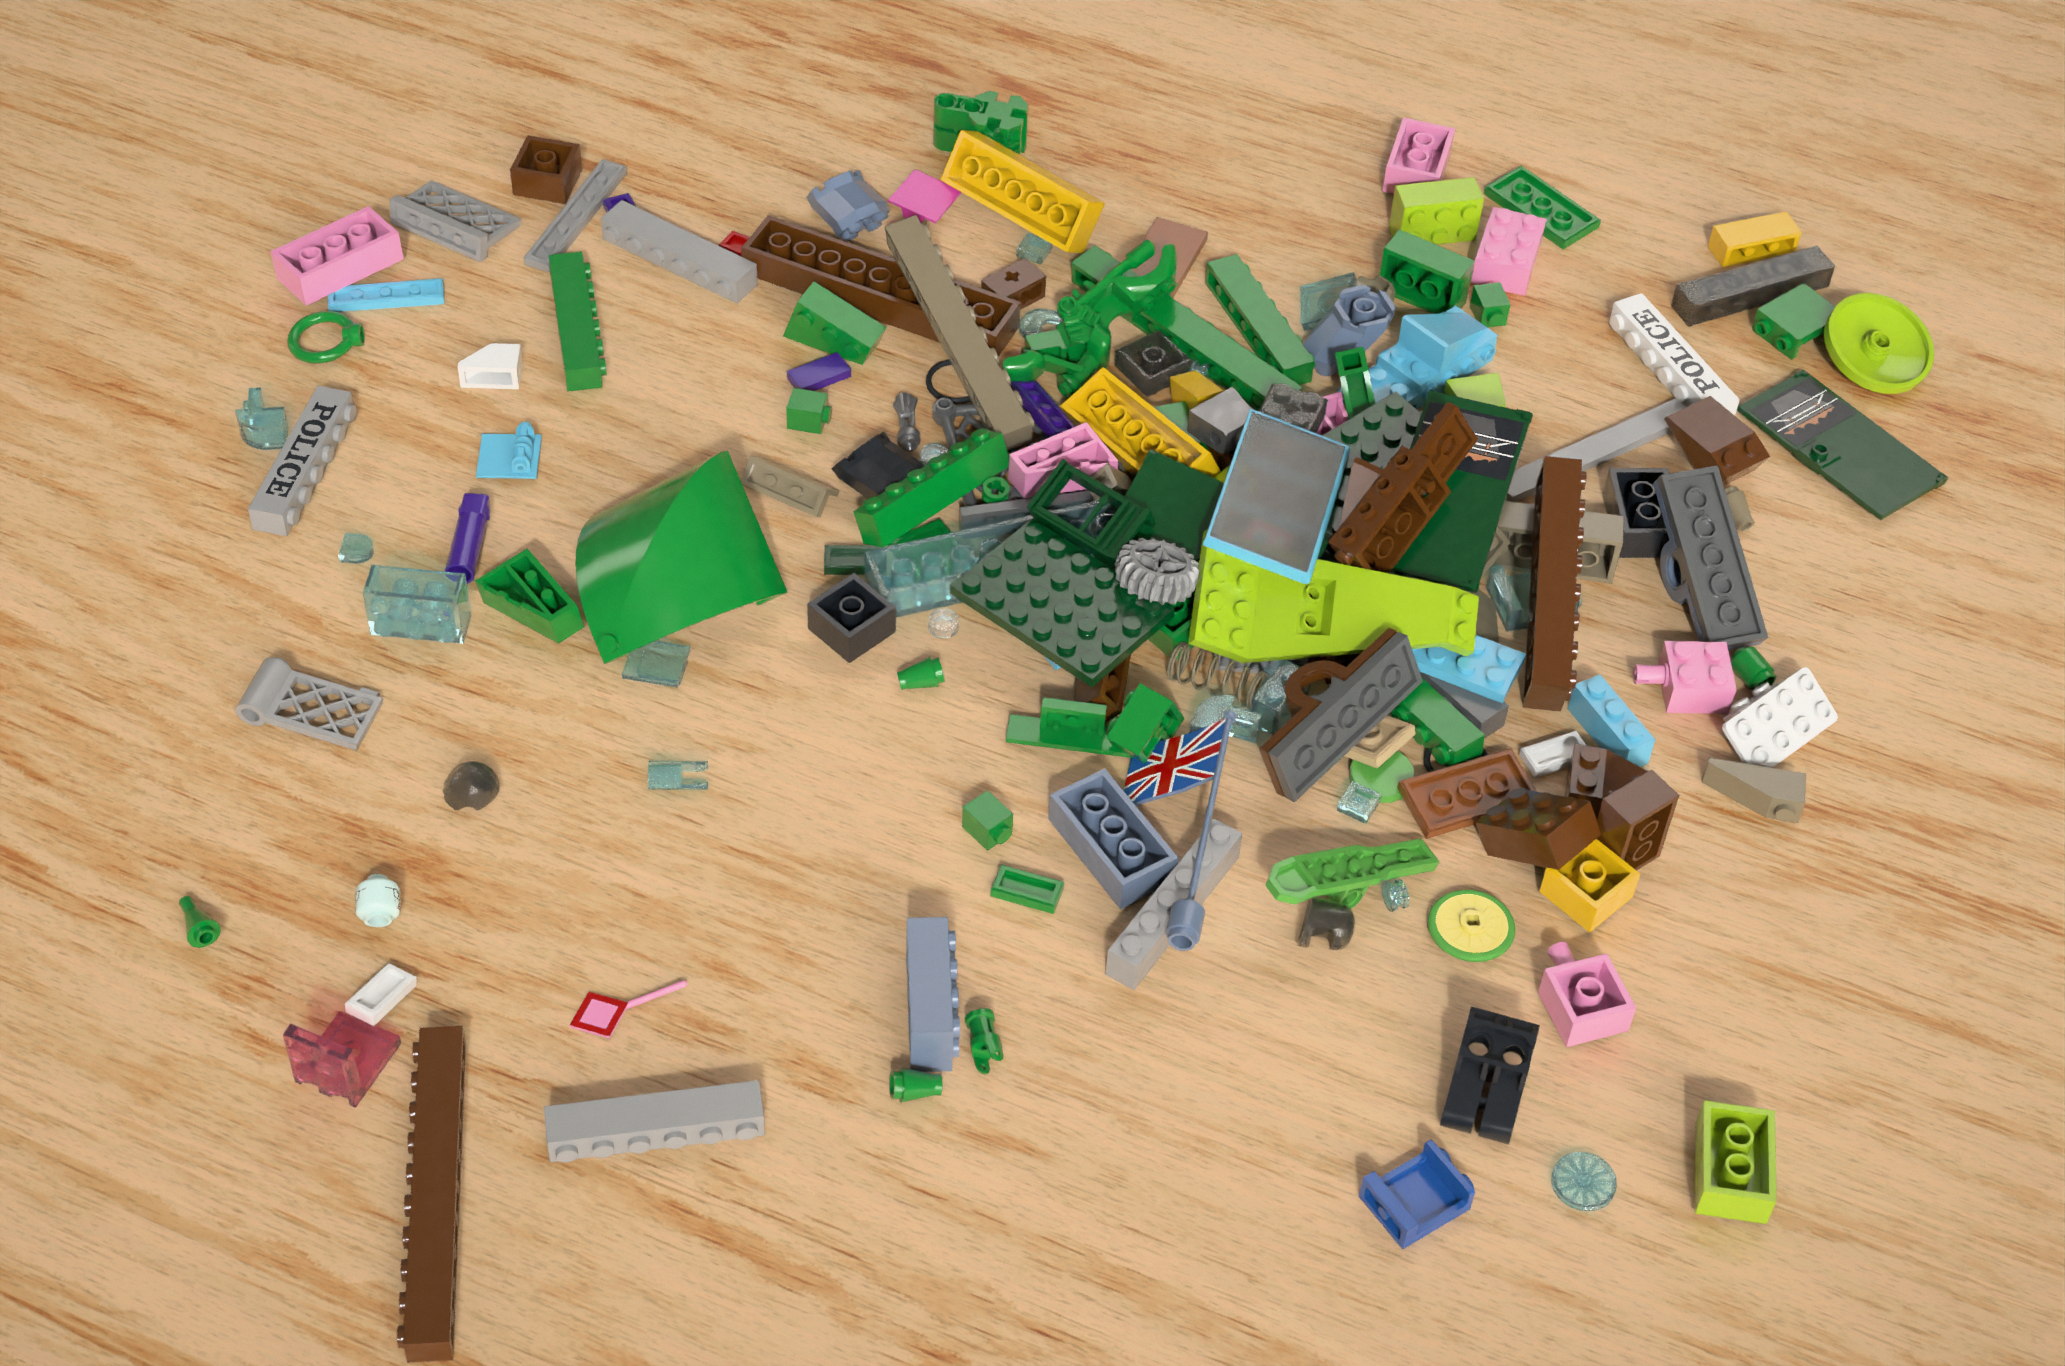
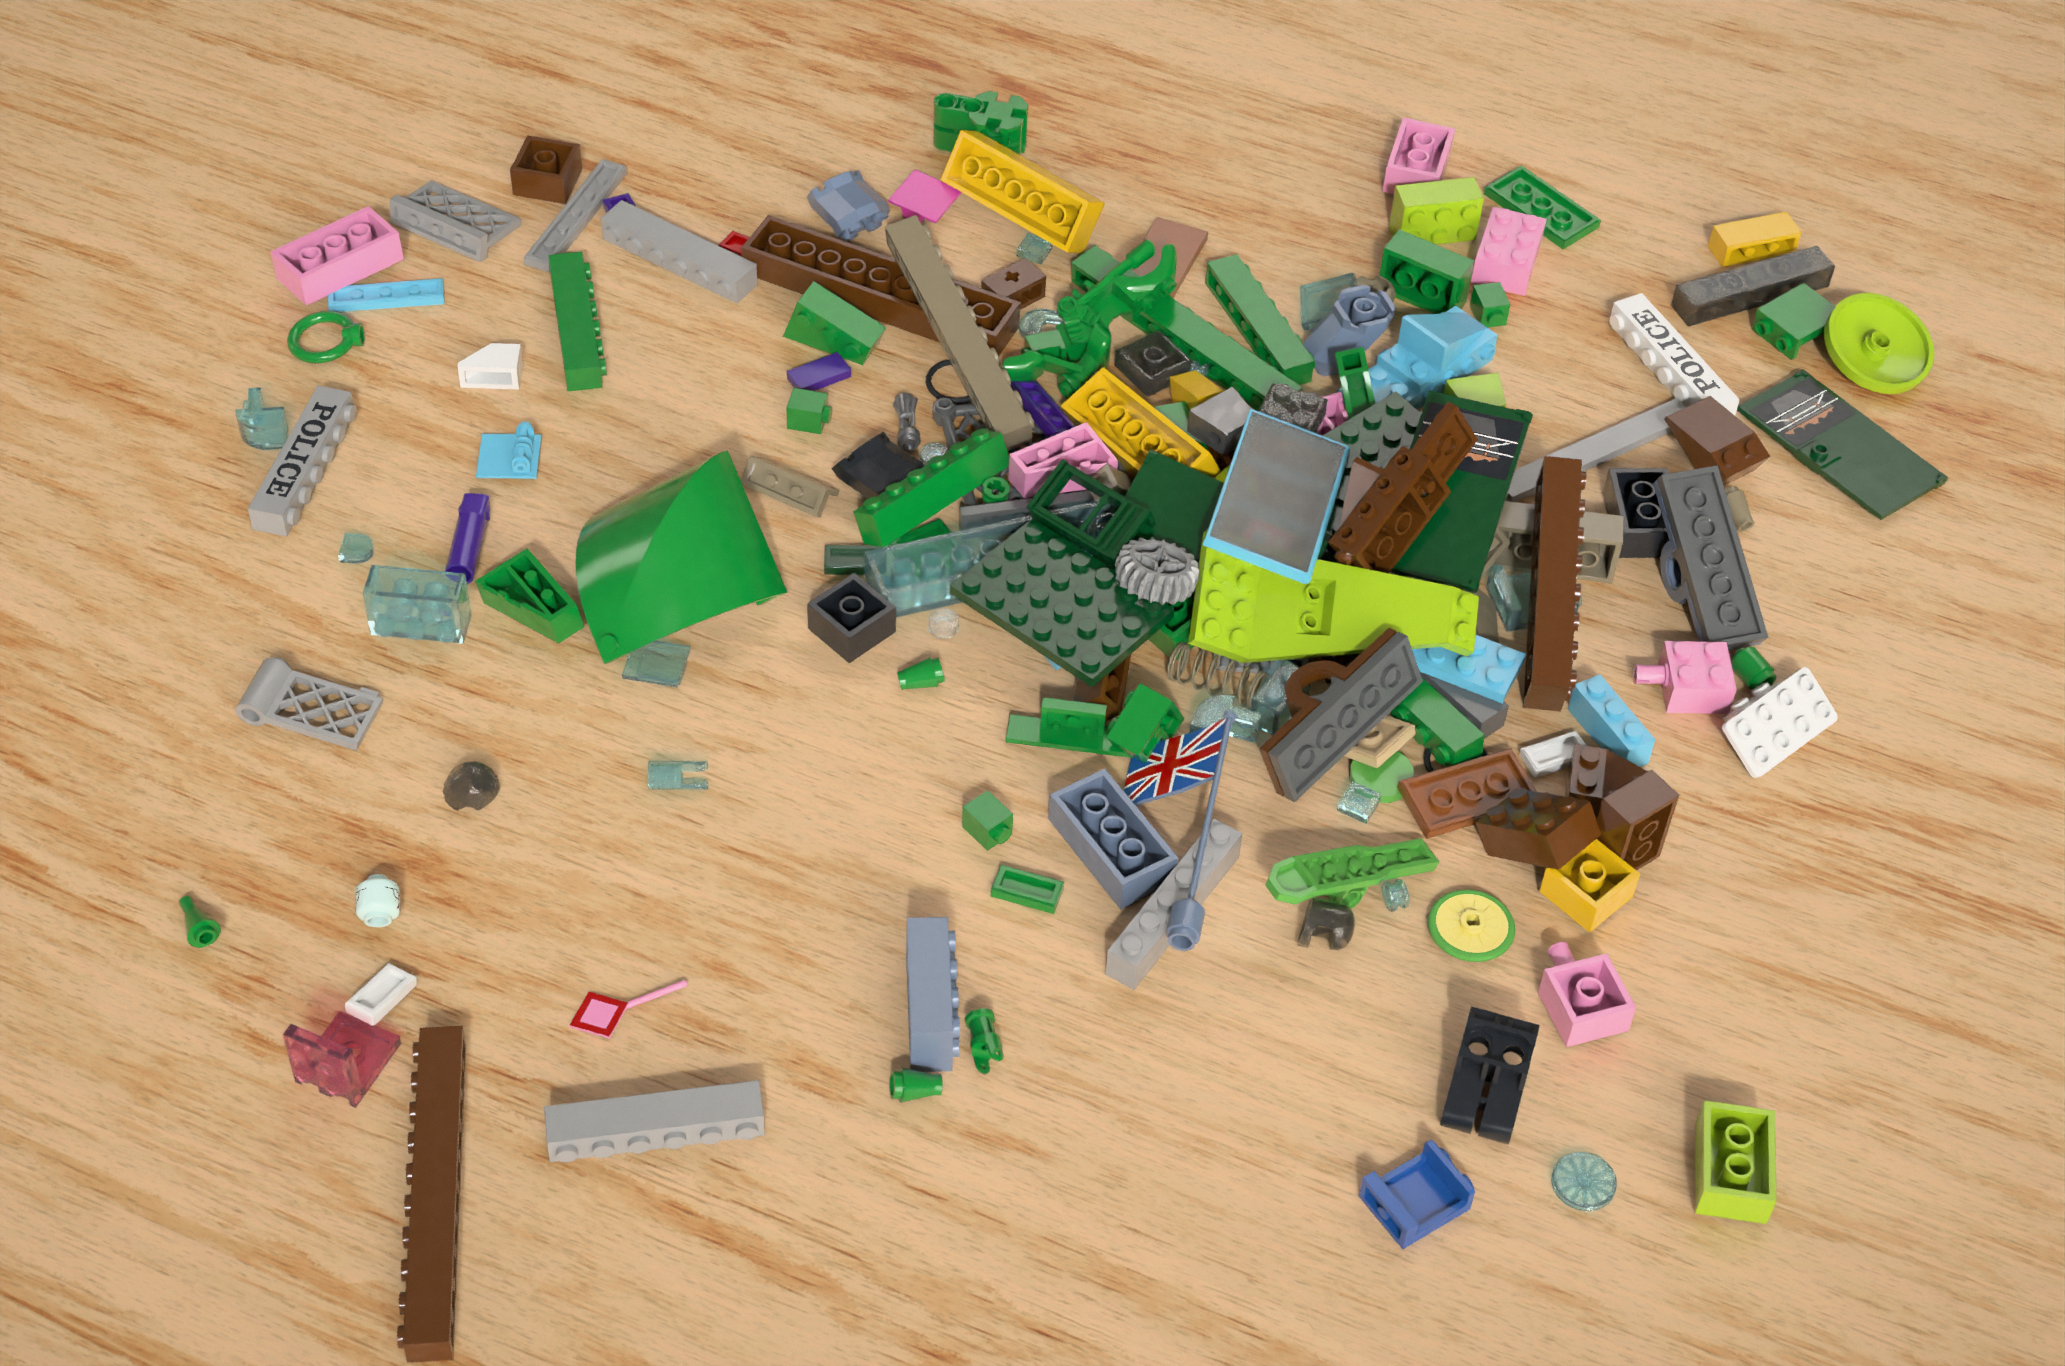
dark tan slope [1702,758,1806,823] -> none

